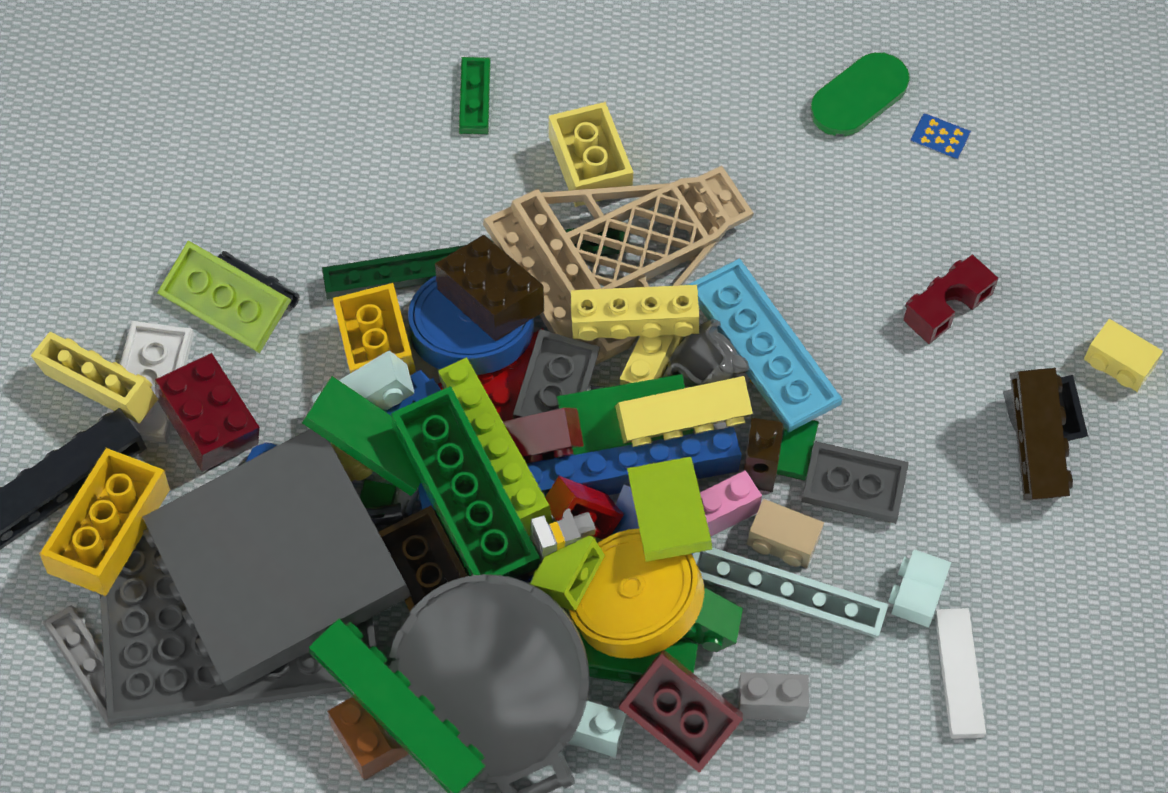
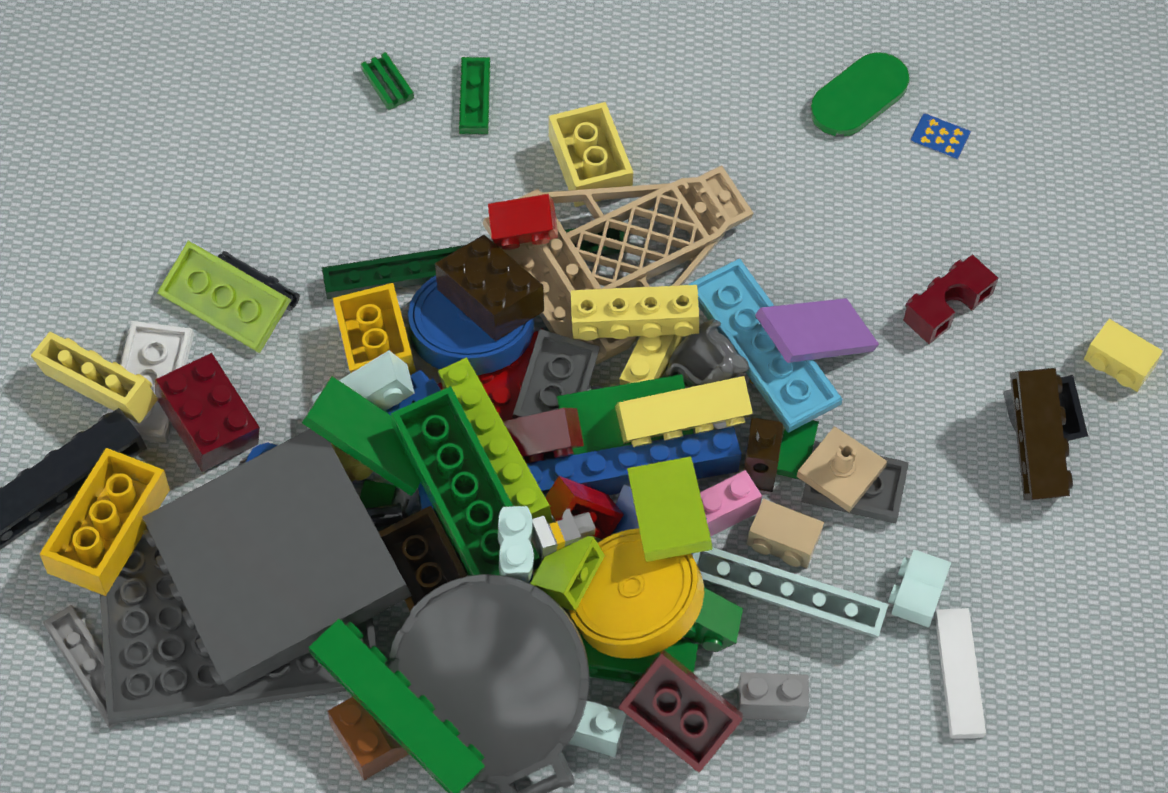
none -> green tile [360,52,414,110]
none -> red brick [488,194,558,250]
none -> light aqua brick [498,506,534,583]
none -> medium lavender tile [755,298,879,363]
none -> tan tile [797,426,887,513]

